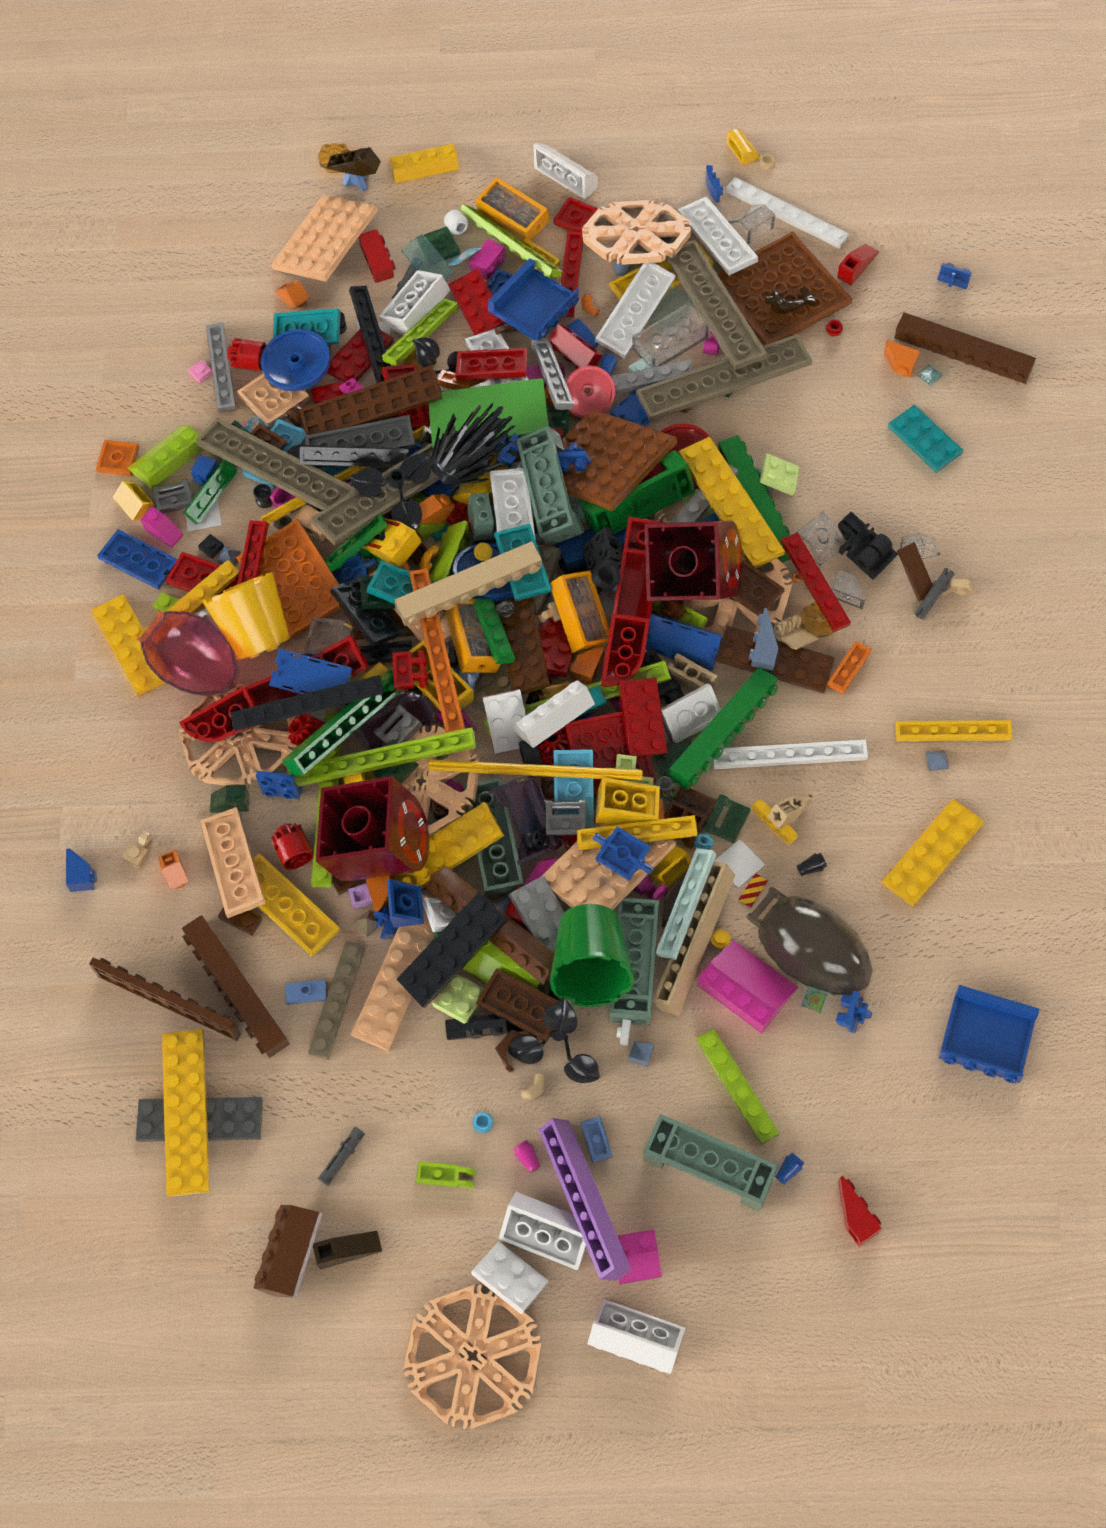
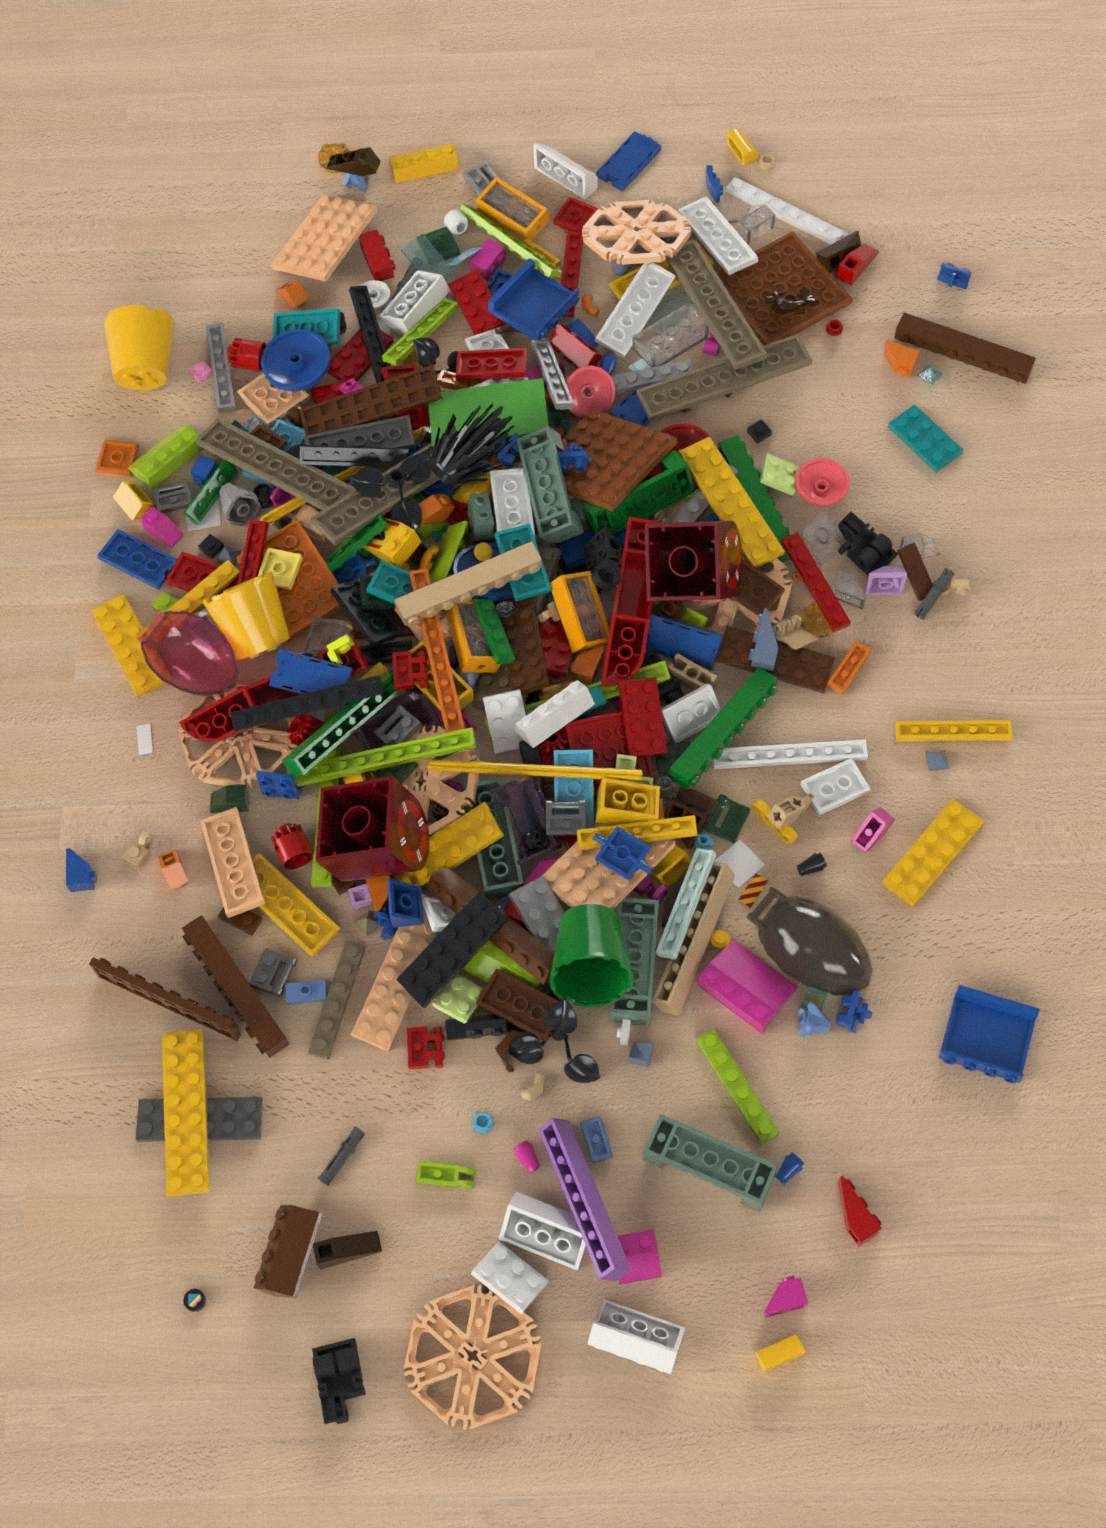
none -> yellow cone [104,305,175,391]
none -> white sticker [136,724,153,755]
none -> black tile [183,1289,206,1312]
none -> light grey cone [219,482,261,526]
none -> flat silver plate [249,948,298,997]
none -> light yellow plate [257,548,303,590]
none -> black plate [312,1338,366,1424]
none -> neon yellow bracket [327,634,354,665]
none -> white dish [361,280,390,309]
none -> red plate [407,1026,445,1070]
none -> light grey plate [463,161,503,196]
none -> blue piece [596,131,661,191]
none -> black plate [747,419,772,444]
none -> yellow brick [755,1334,806,1373]
none -> dark pink slope [764,1276,808,1318]
none -> coral dish [795,458,850,506]
none -> medium blue rock [798,1001,831,1036]
none -> white plate [800,758,871,816]
none -> dark brown slope [816,231,862,273]
none -> dark pink slope [851,807,896,853]
none -> lavender slope [865,566,907,595]

